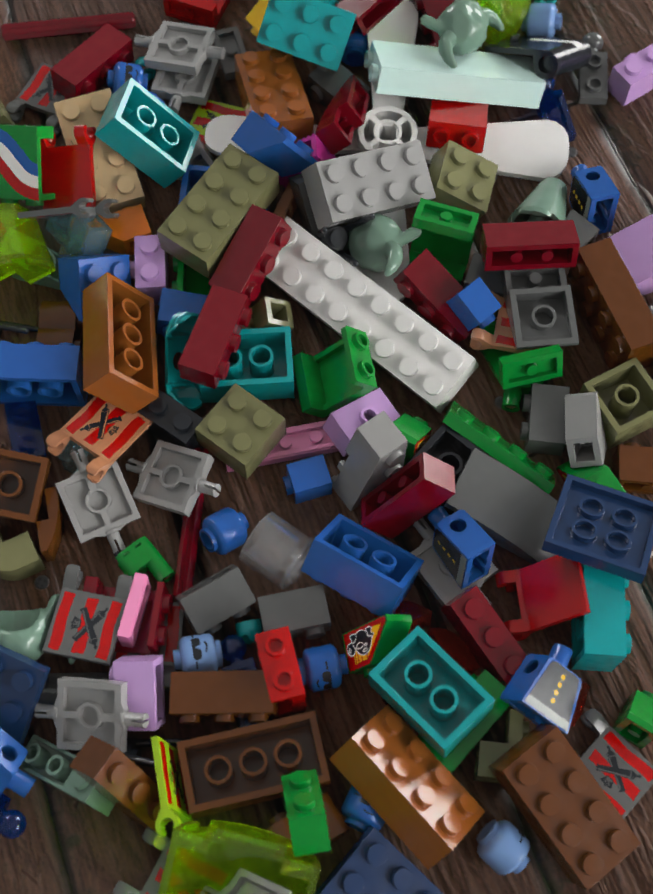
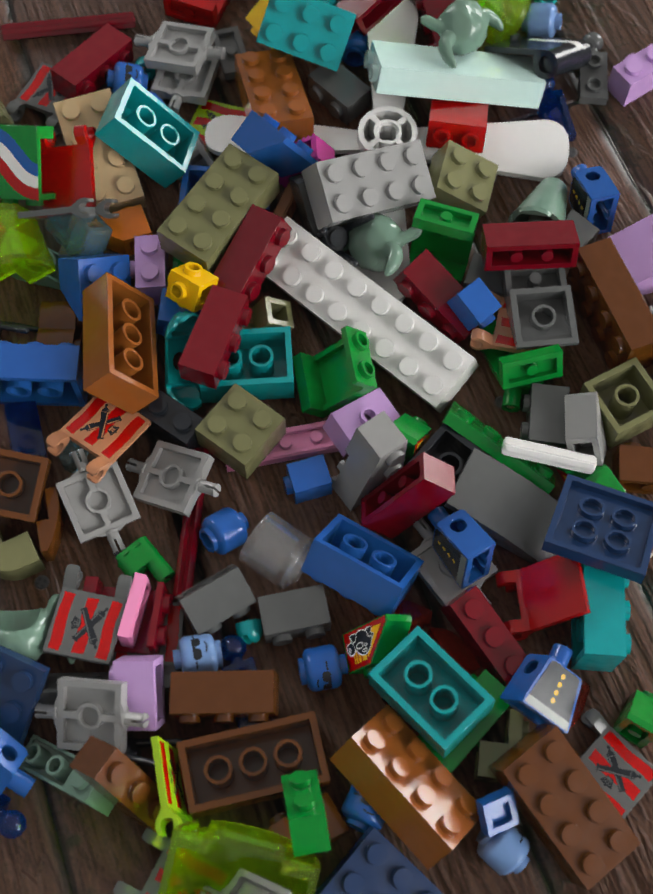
red panel [255,626,306,719] -> none
dark red slope [315,74,370,155] -> none
none -> yellow brick [165,261,219,313]
none -> plate [476,787,520,838]
none -> white axle [501,436,597,474]

